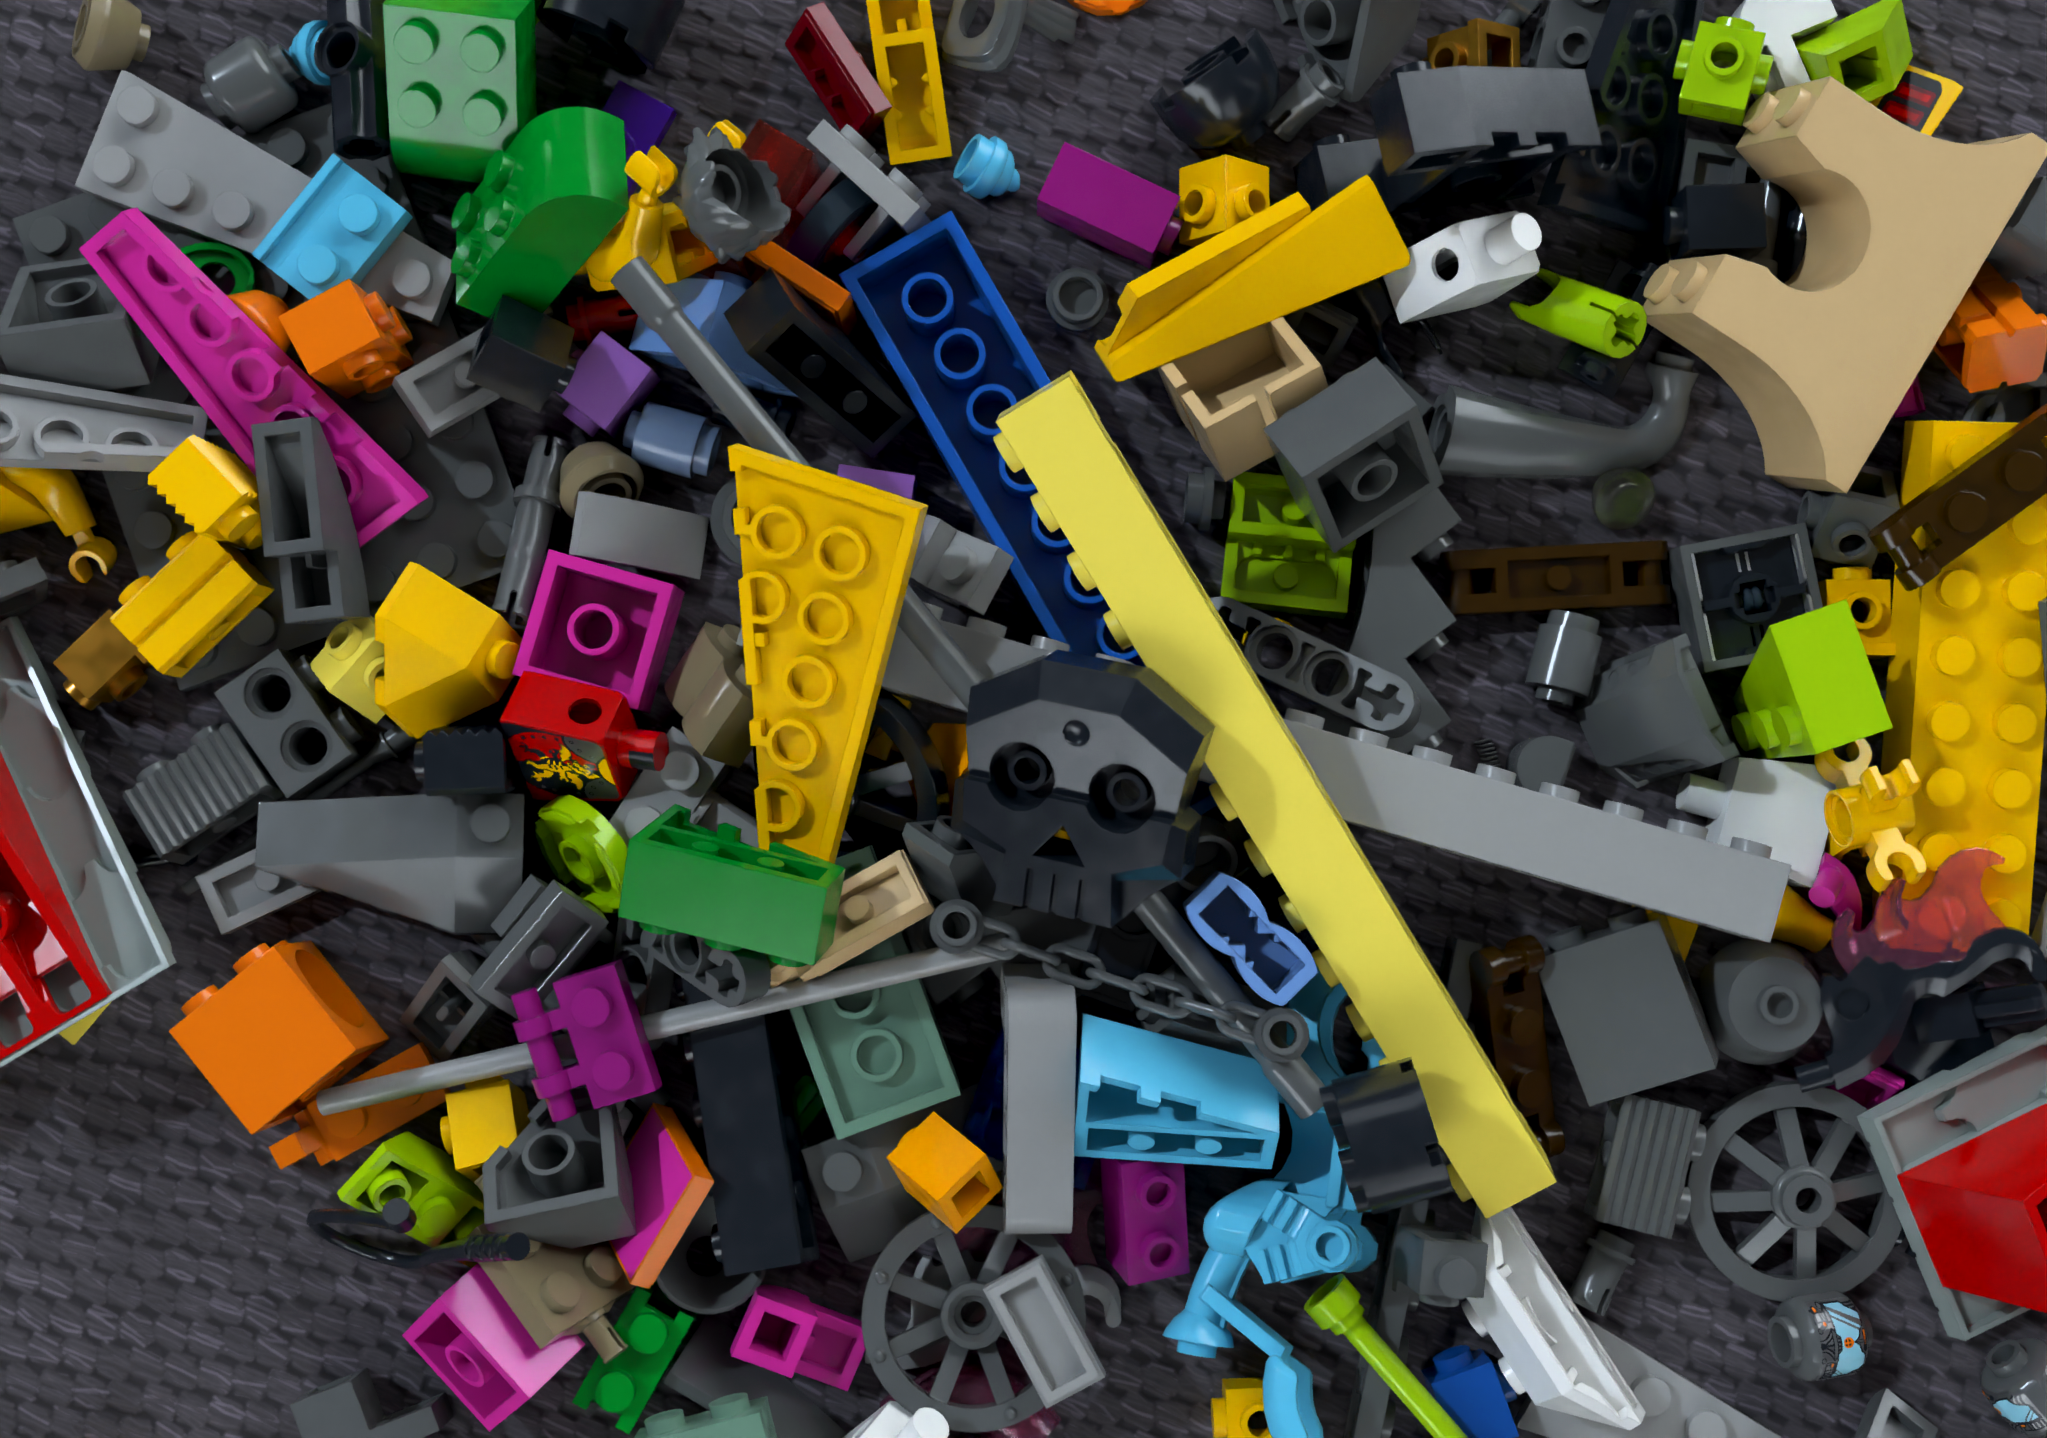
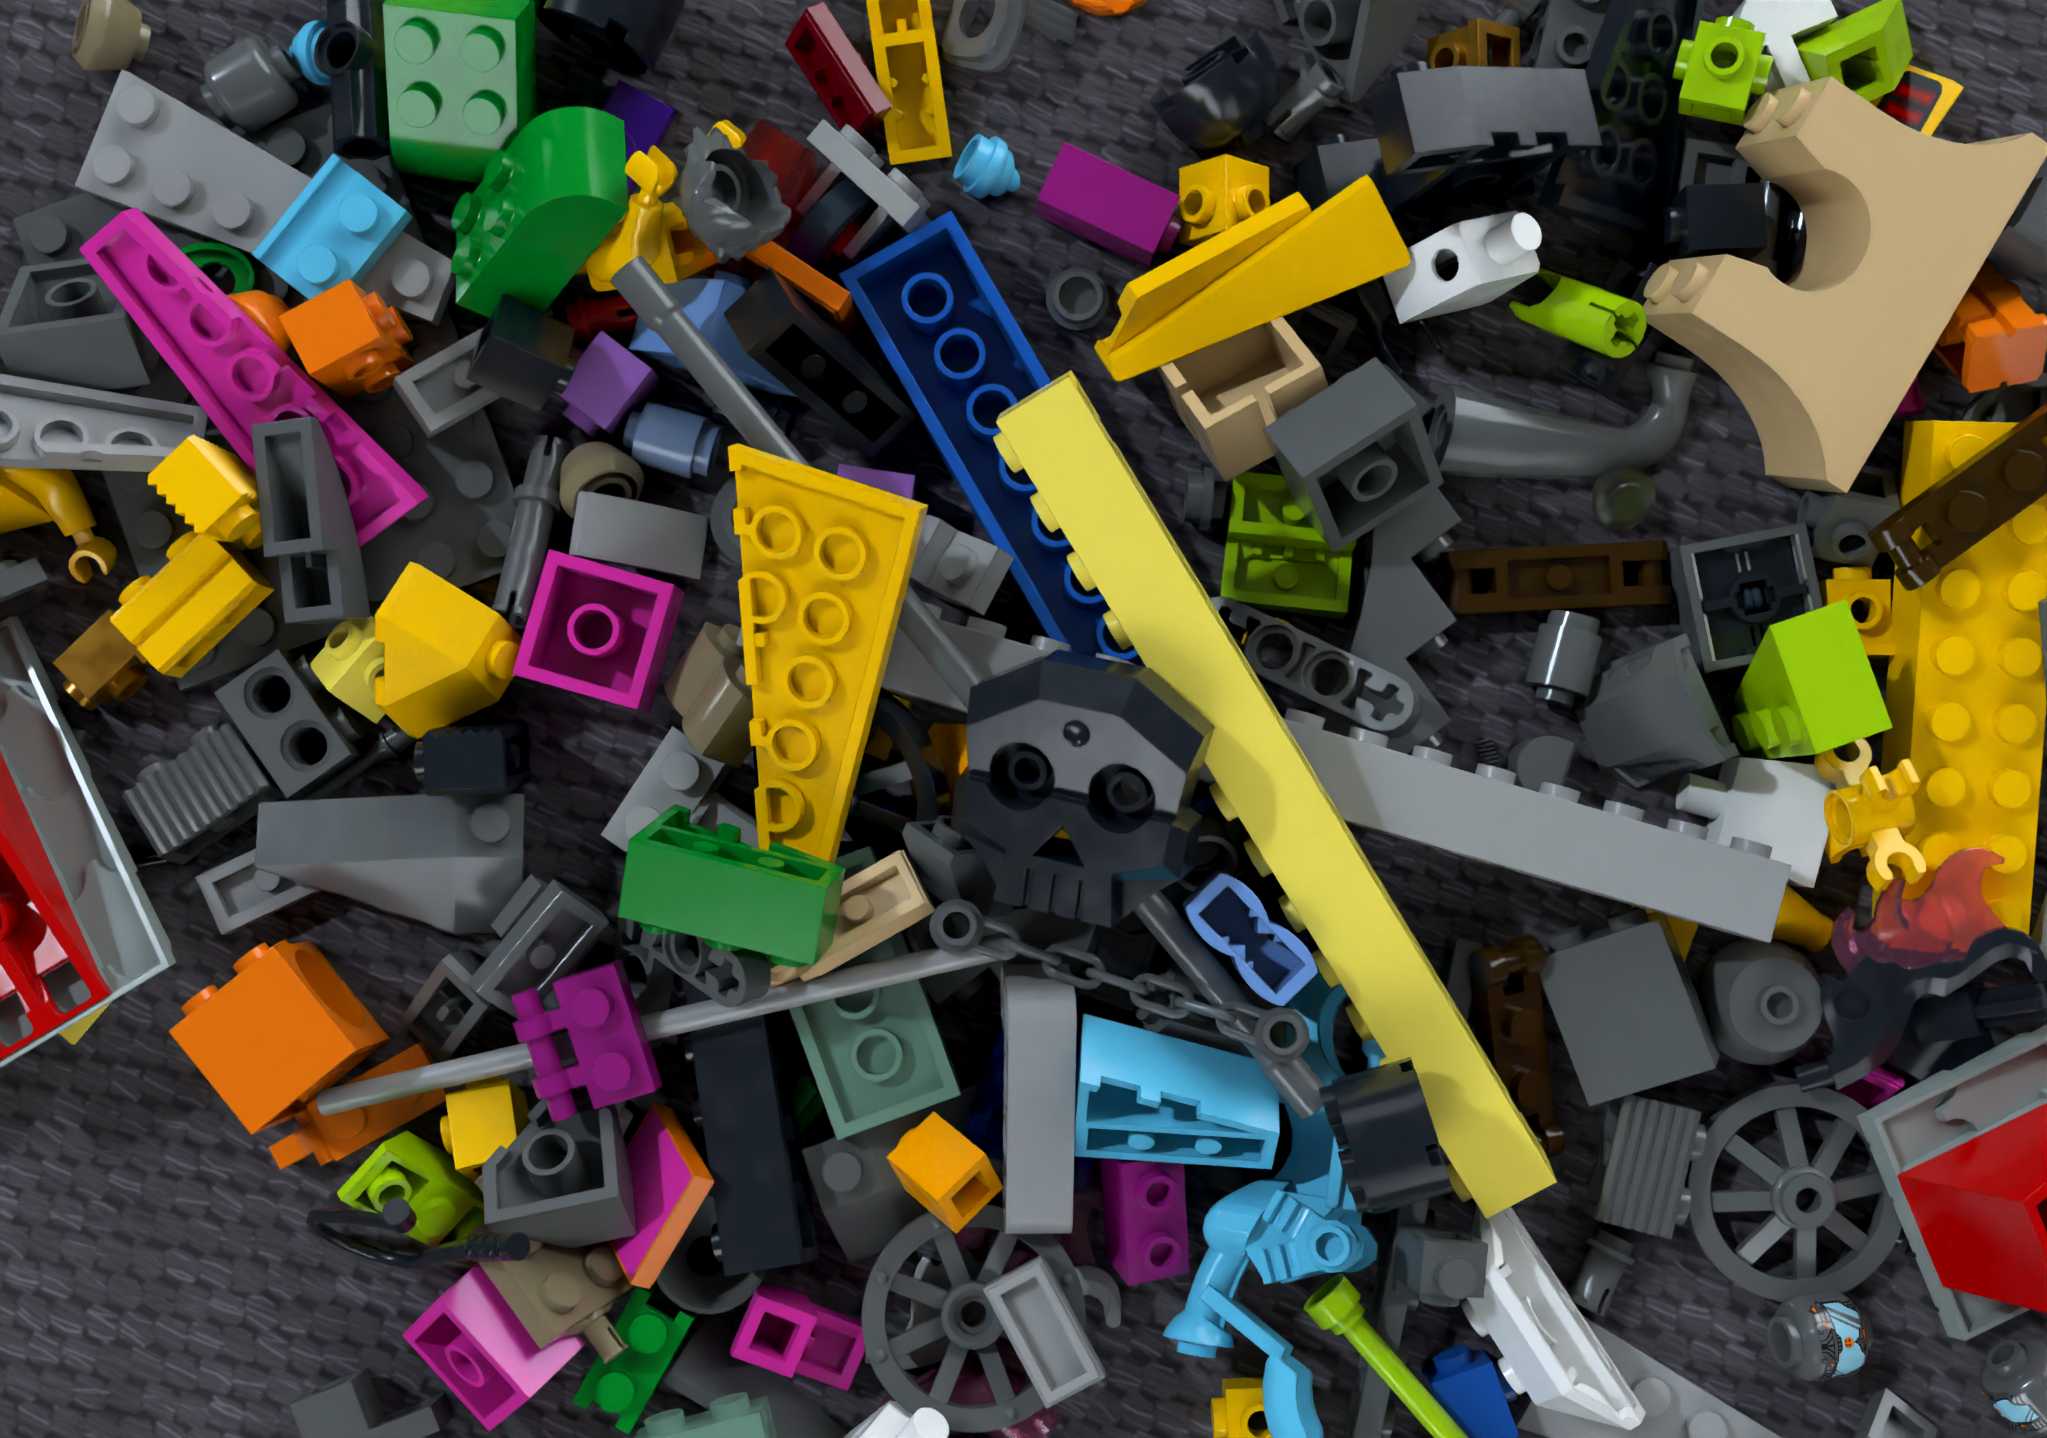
red torso [500,671,669,801] -> none
lime tile [535,795,628,914] -> none
dark pink bar [1809,852,1862,944] -> none

